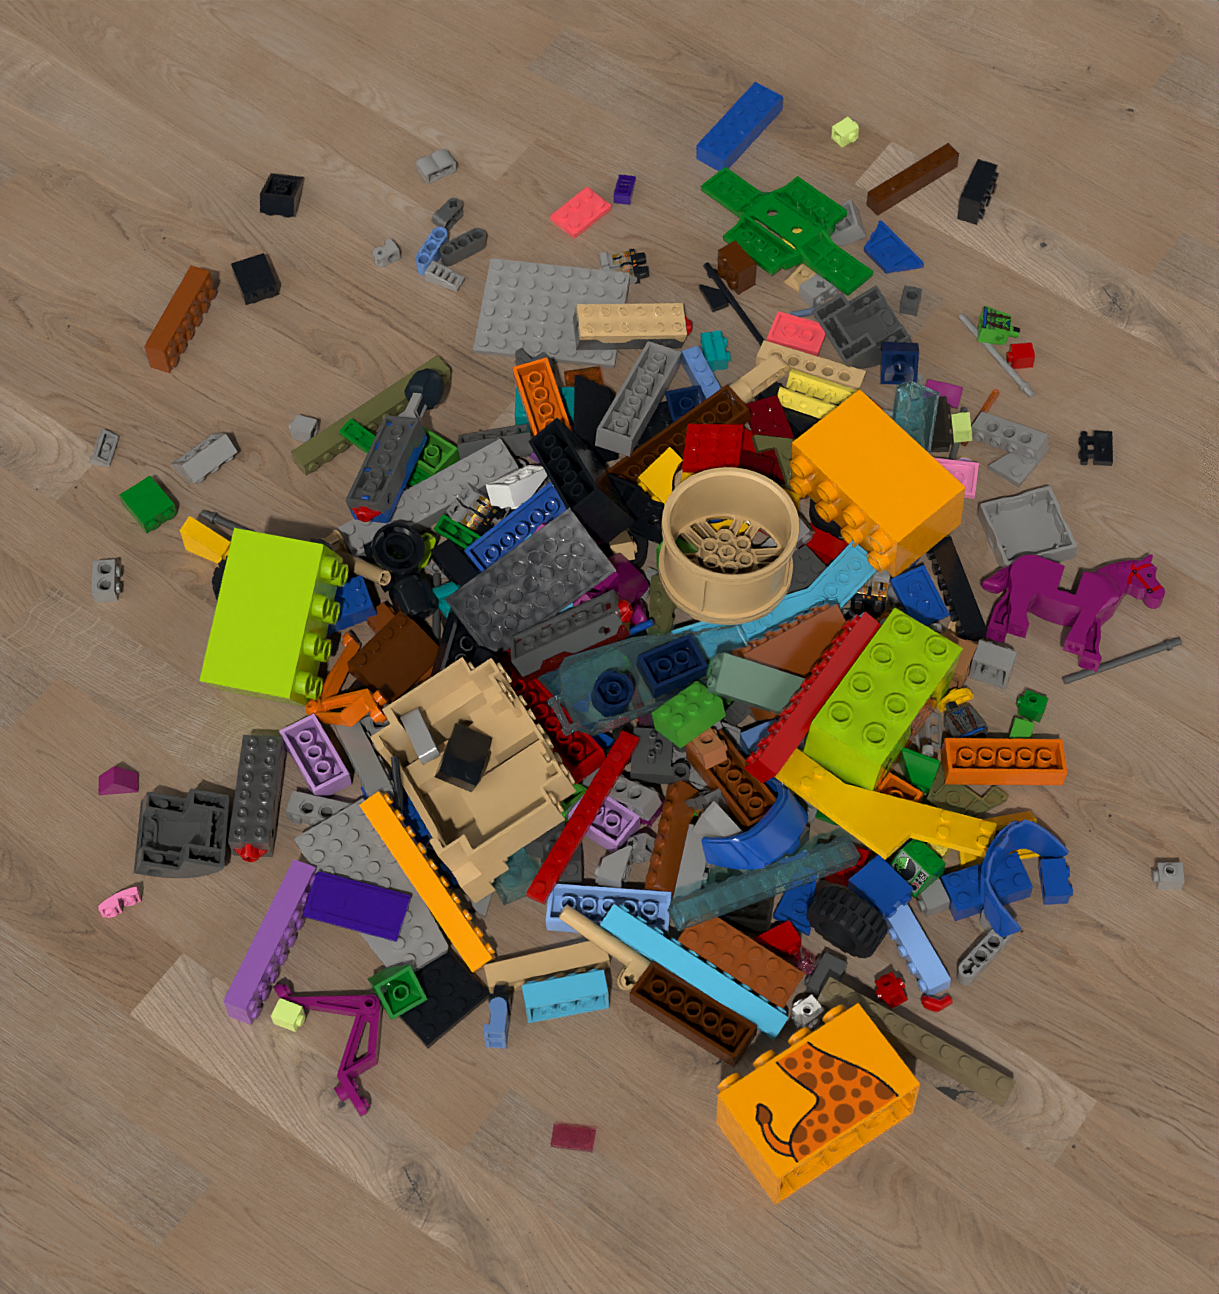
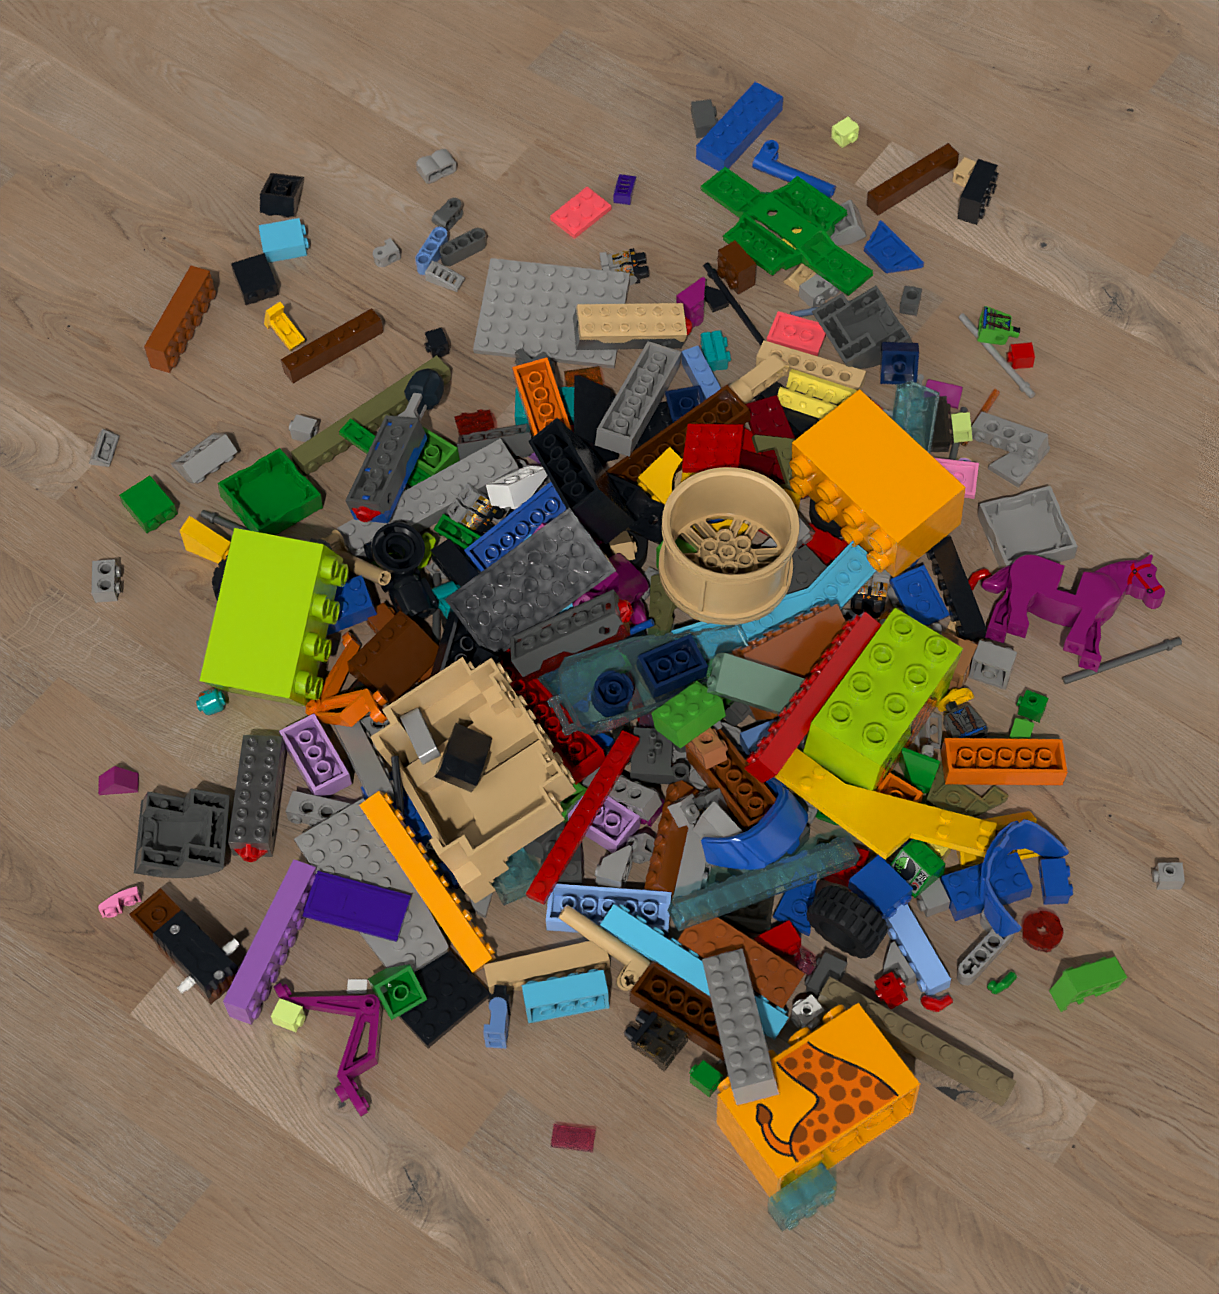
black plate [1078,430,1113,466] -> none
none -> black piece [129,888,240,1005]
none -> teal head [196,688,226,716]
none -> green tile [218,448,323,535]
none -> medium azure brick [258,218,309,263]
none -> yellow bracket [264,302,305,352]
none -> reddish brown brick [281,308,383,383]
none -> white sticker [347,979,367,994]
none -> black brick [424,327,450,358]
none -> clear red plate [454,409,495,435]
none -> clear smoke hips [624,1010,688,1072]
none -> light grey brick [668,794,701,828]
none -> magenta slope [676,277,705,328]
none -> green brick [689,1060,723,1098]
none -> dark grey brick [691,99,719,139]
none -> light grey brick [702,949,779,1105]
none -> blue axle [752,140,836,198]
none -> clear light blue brick [767,1163,837,1232]
none -> light grey slope [882,942,916,986]
none -> tan brick [952,157,976,188]
none -> red arm [968,568,992,590]
none -> green arm [987,971,1017,994]
none -> clear red plate [1022,911,1064,953]
none -> bright green wedge [1049,956,1127,1012]

